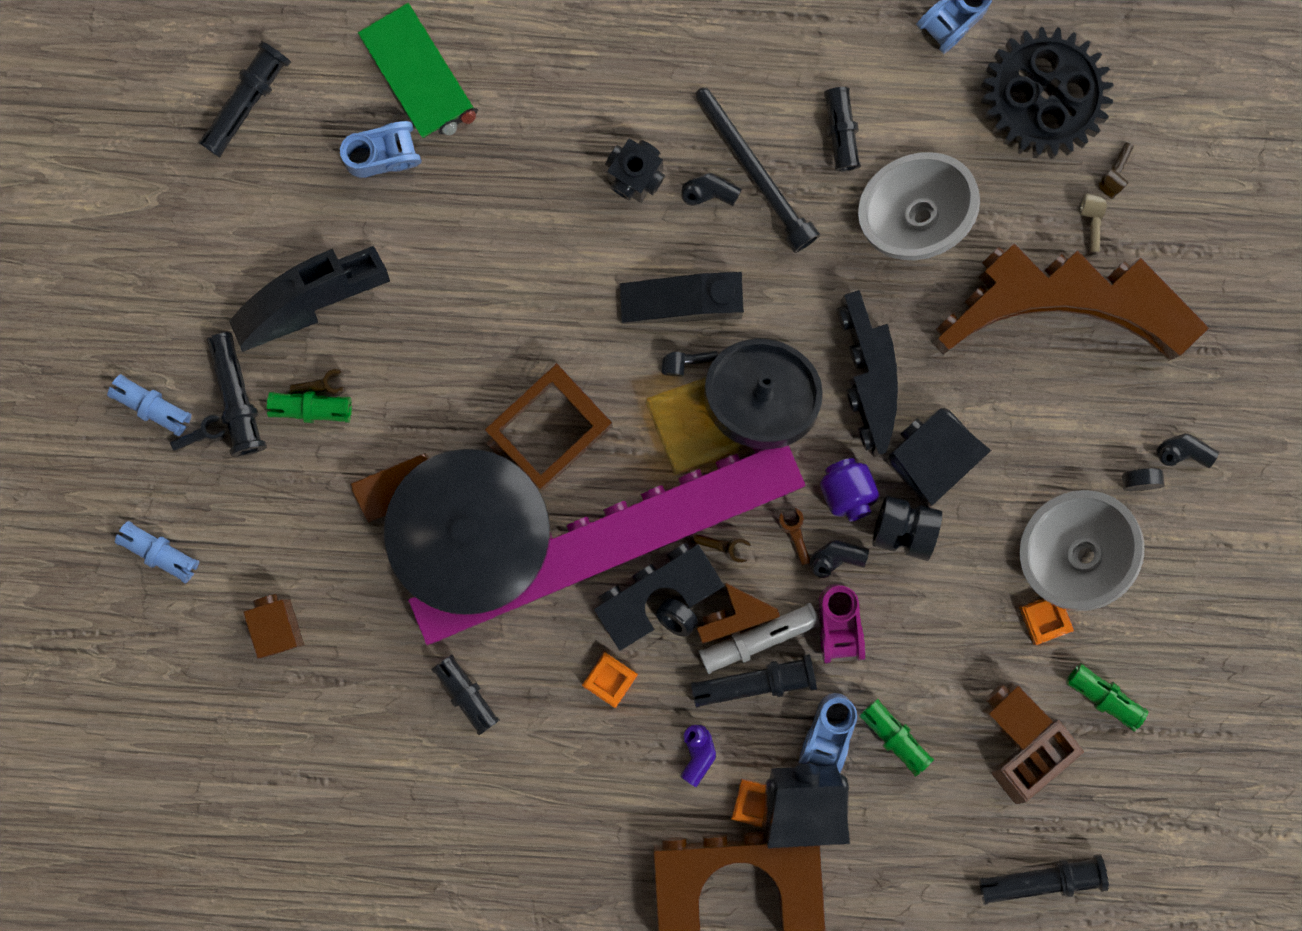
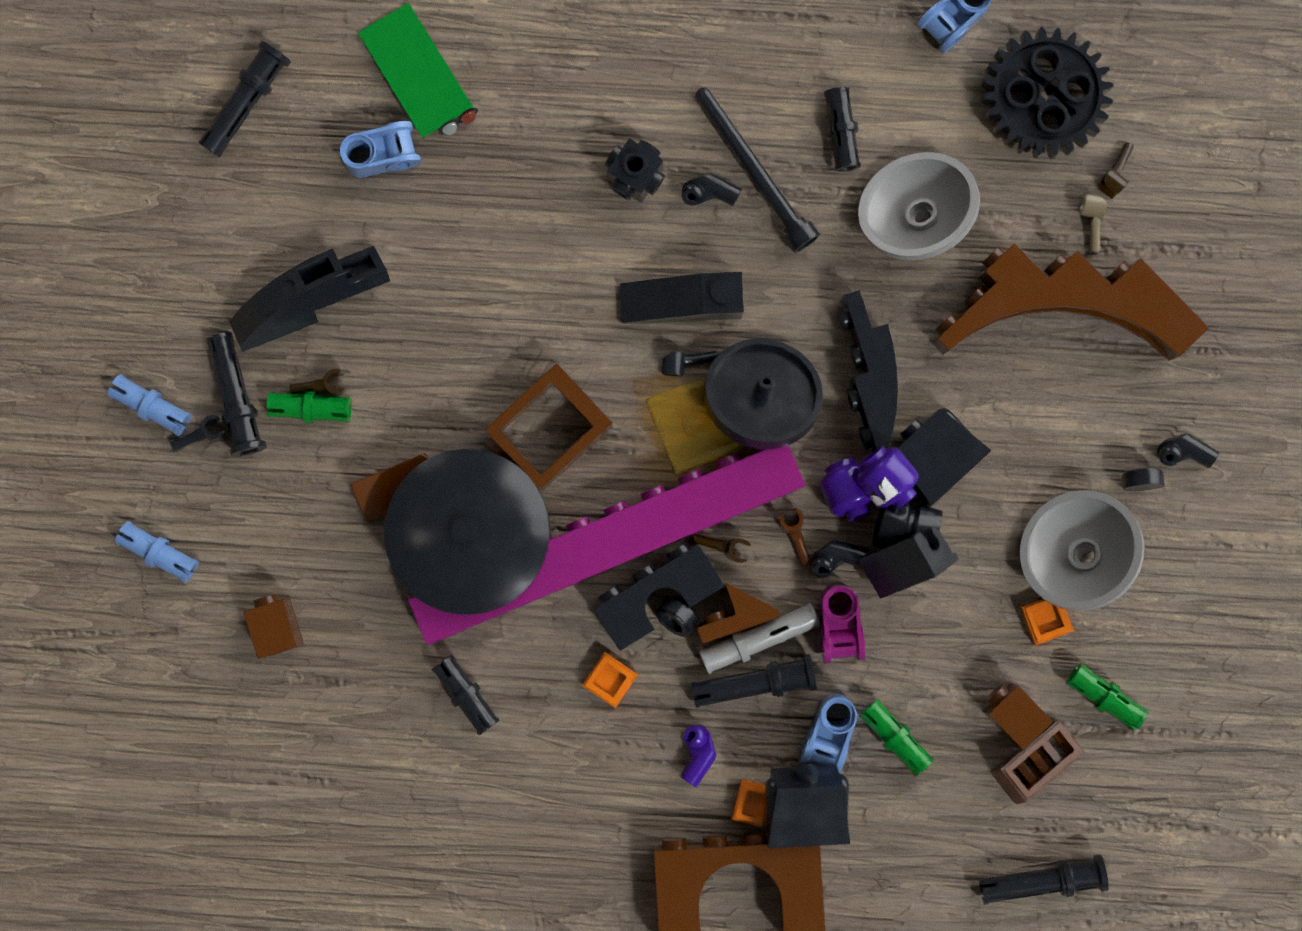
none -> dark purple head [857,446,919,509]
none -> black hinge [858,528,959,599]

